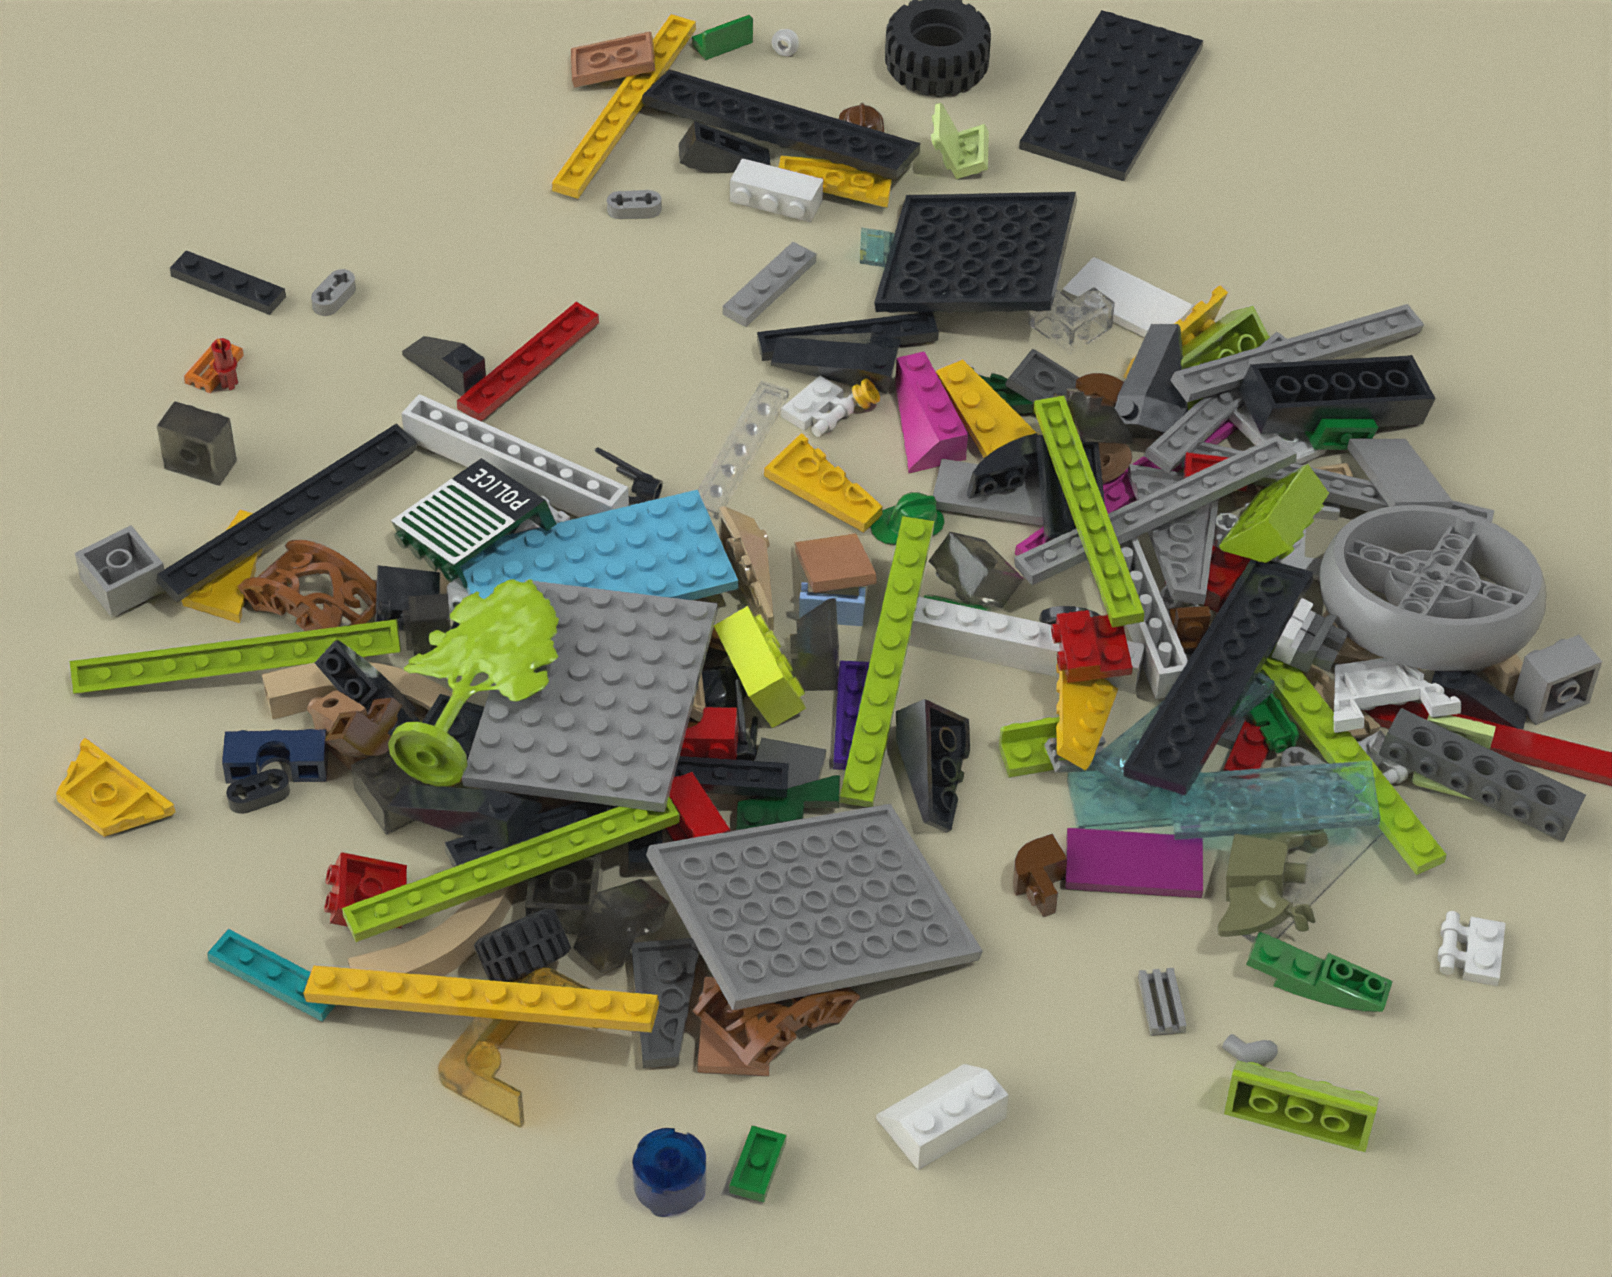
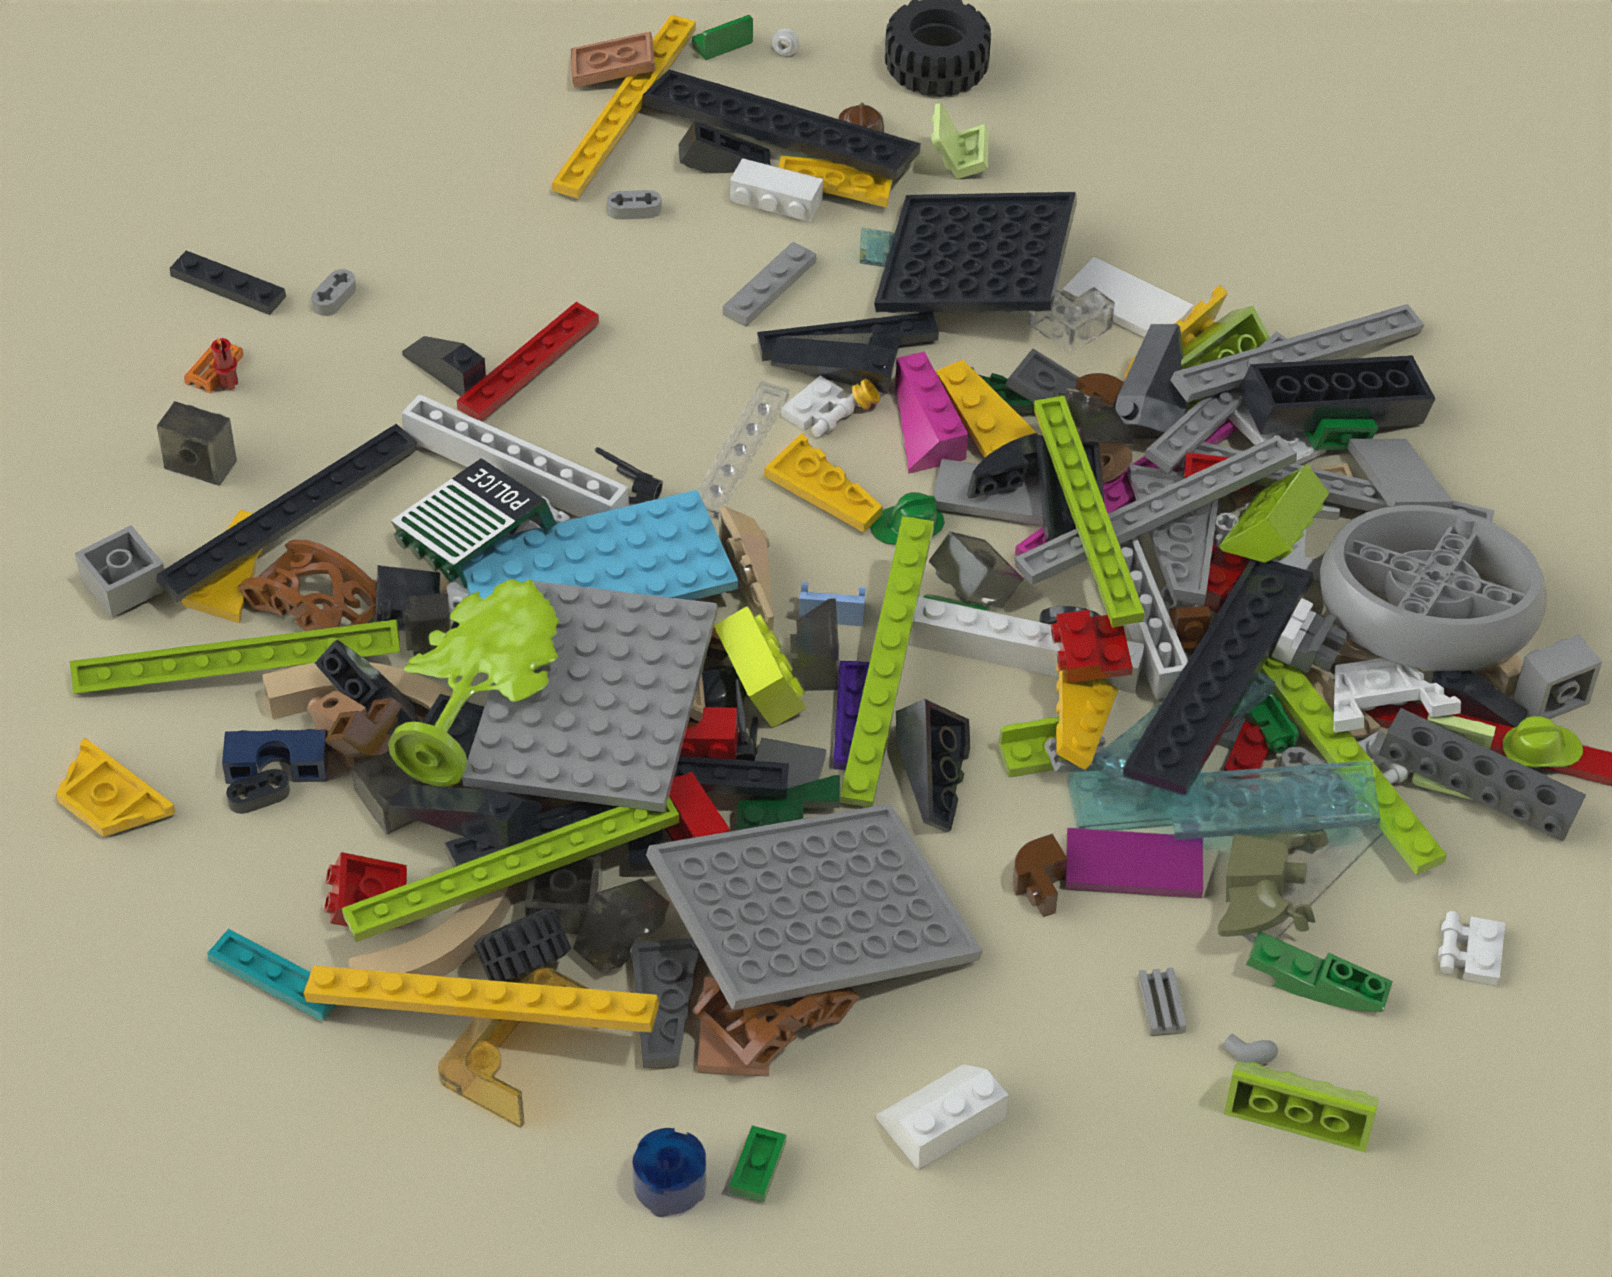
nougat tile [795,533,877,593] -> none
black plate [1019,10,1203,181] -> none
none -> lime piece [1503,716,1583,767]

